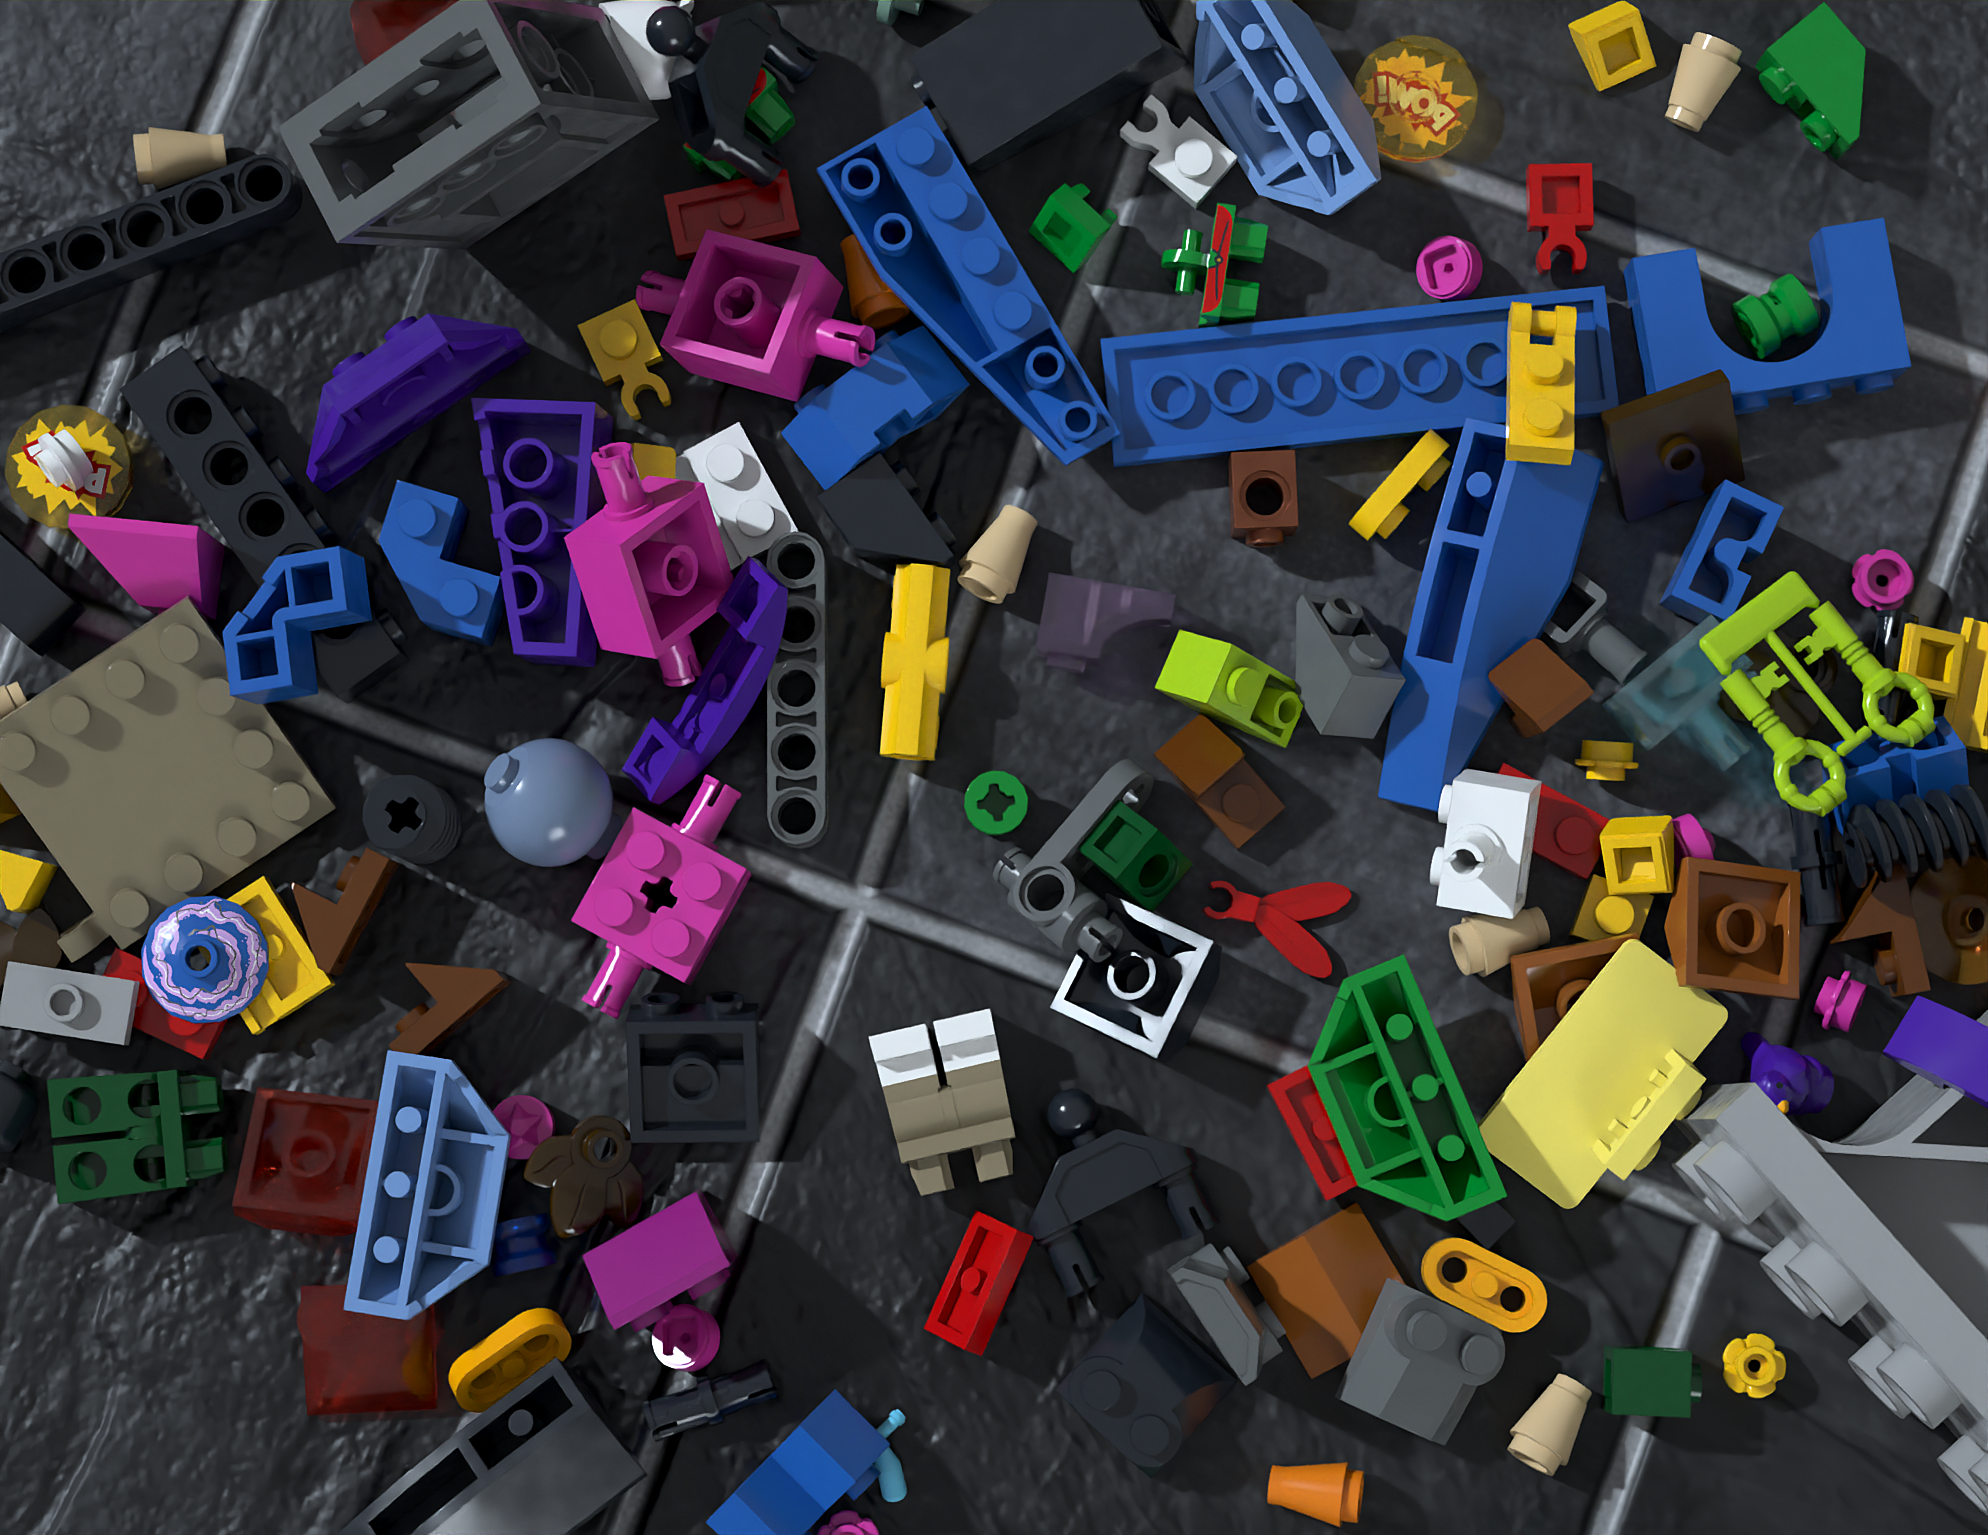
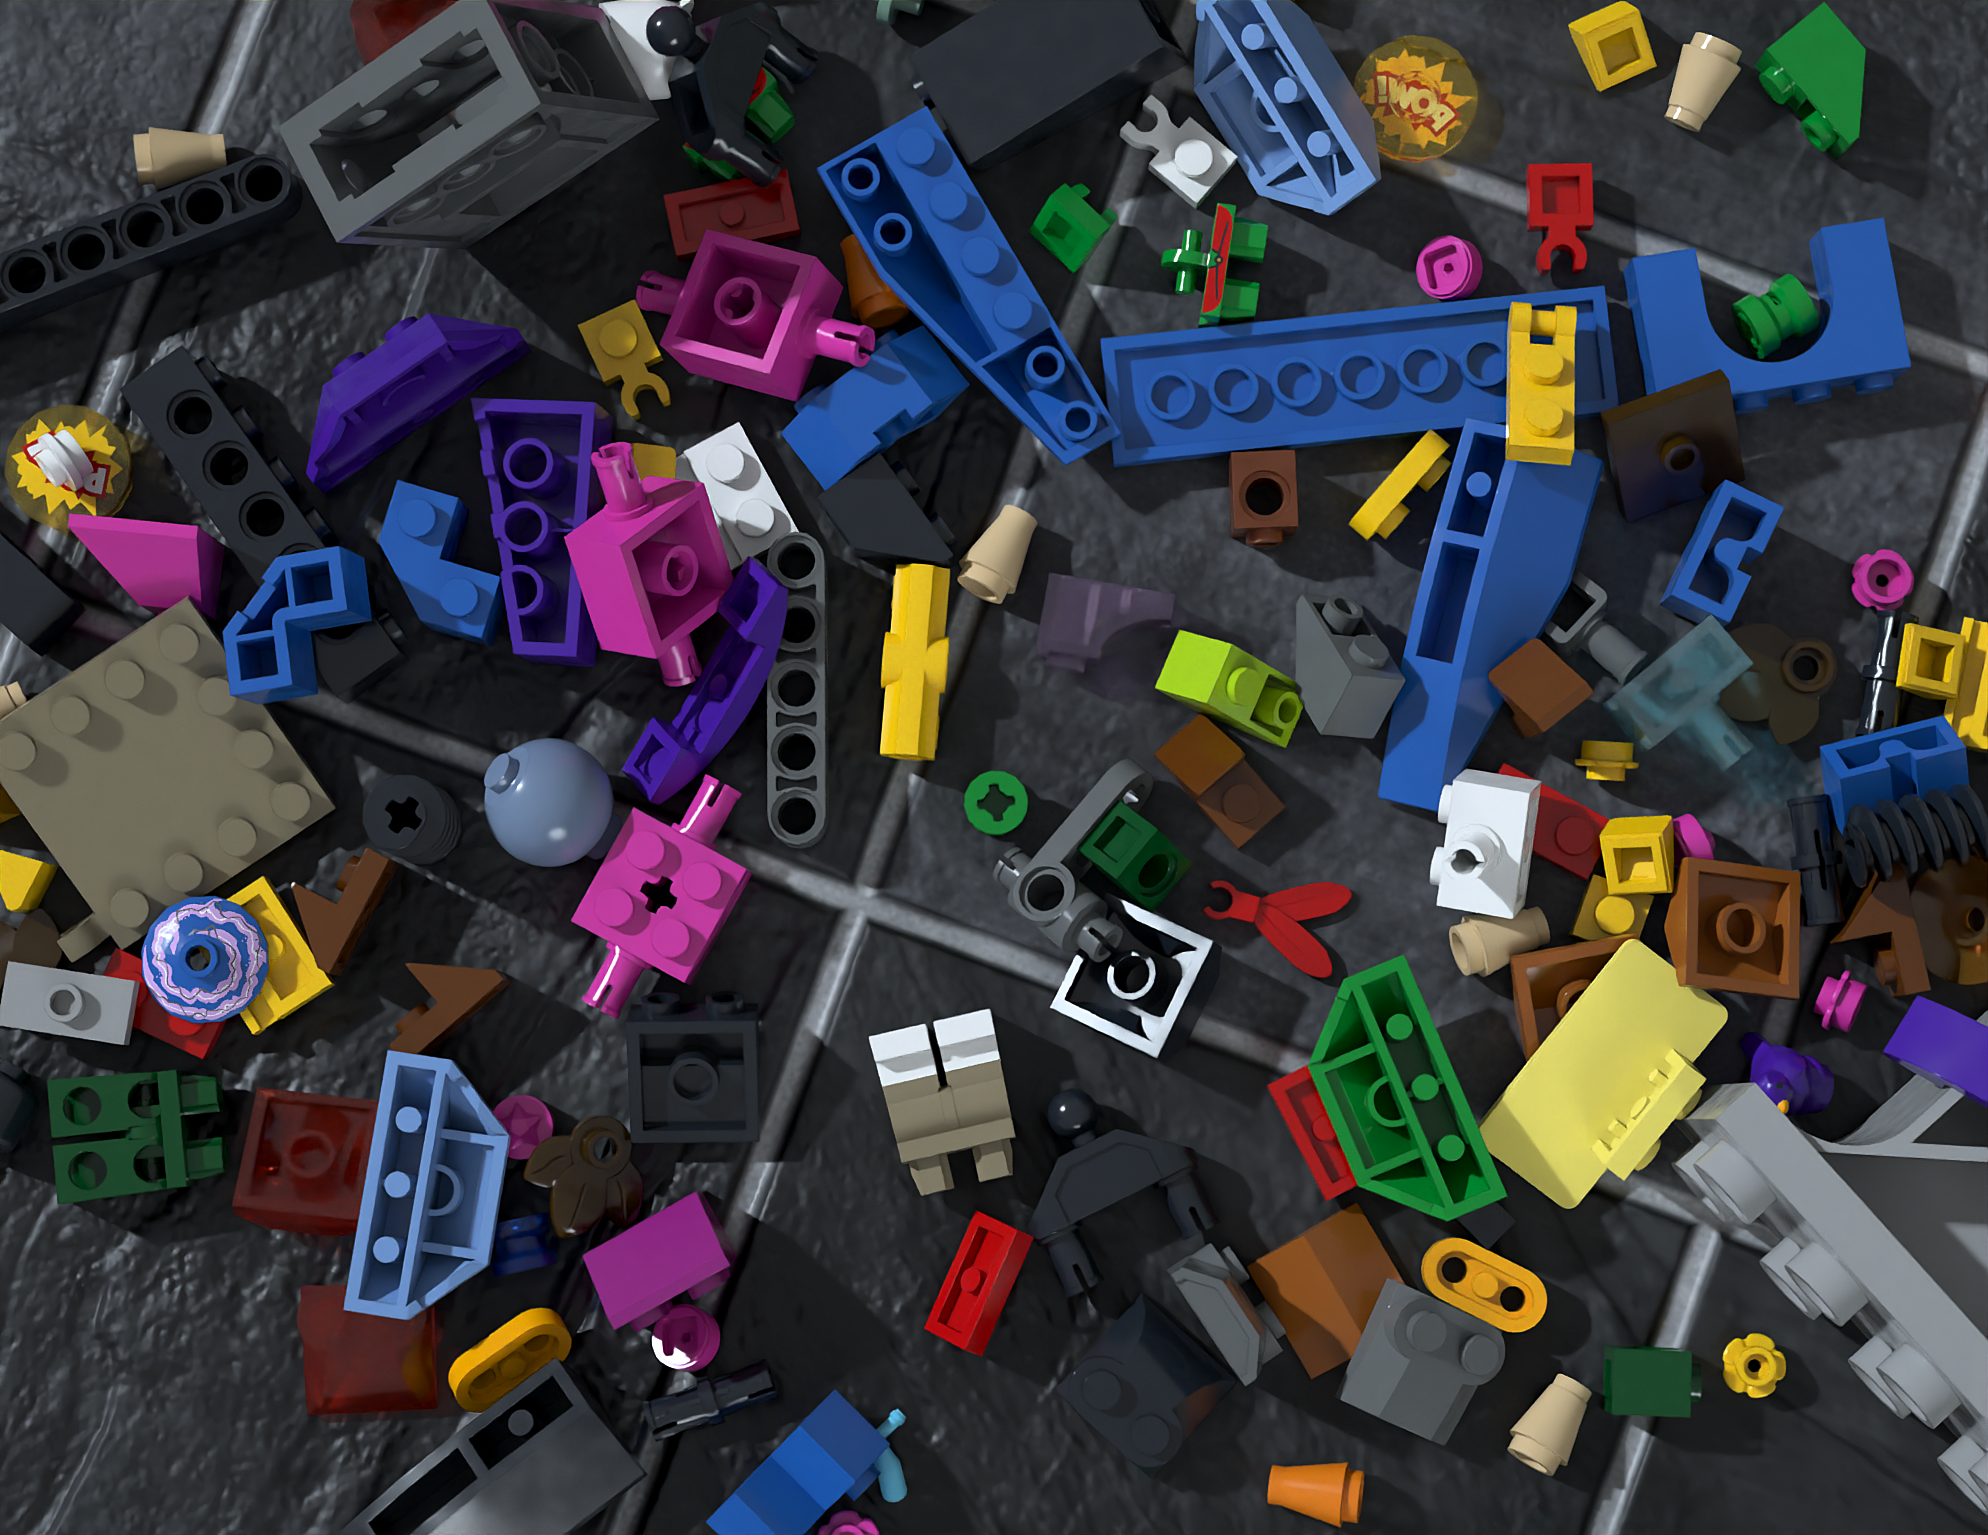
lime piece [1699,571,1935,817] -> none

